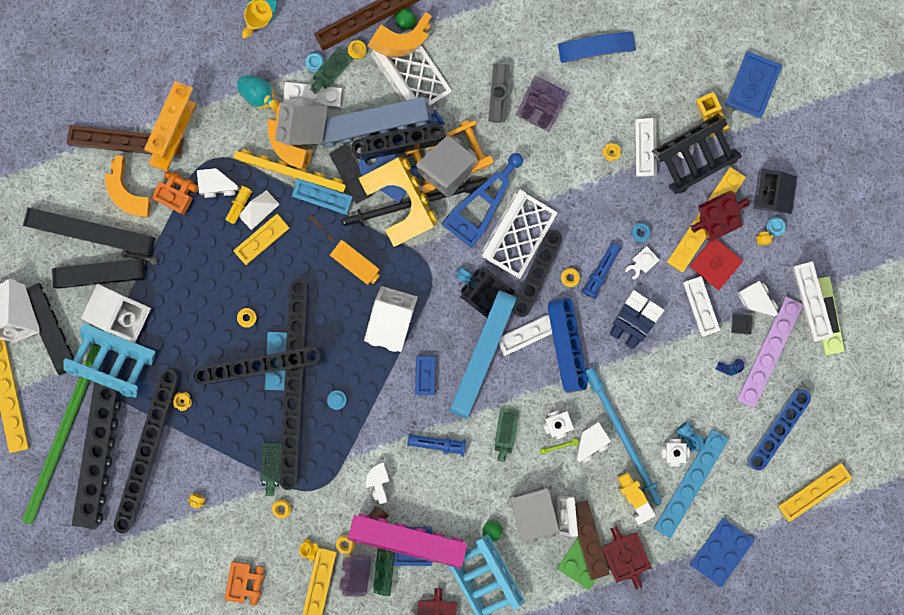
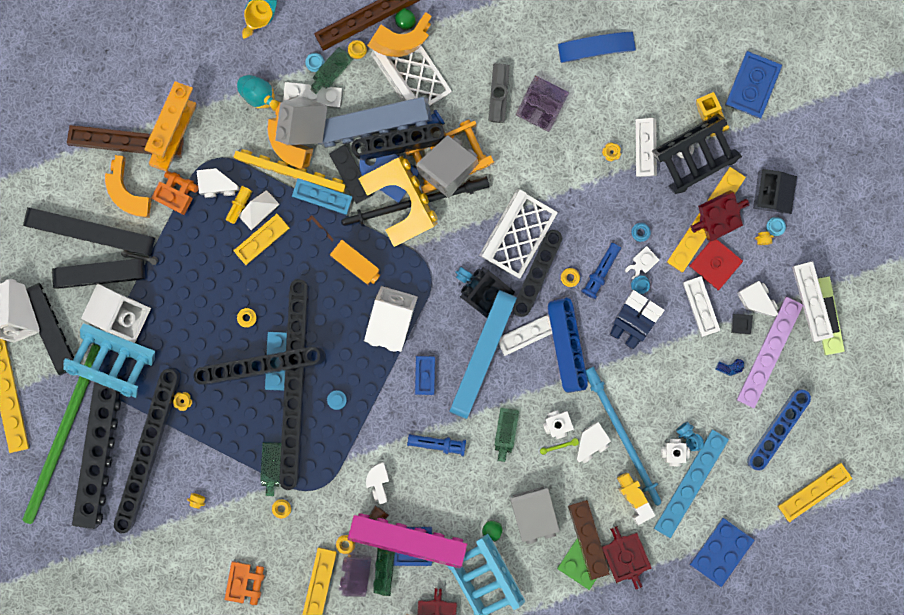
yellow plate [299,539,318,561] -> none
blue plate [441,153,523,248] -> none
white plate [555,496,578,537] -> none
none -> dark azure plate [631,275,650,294]

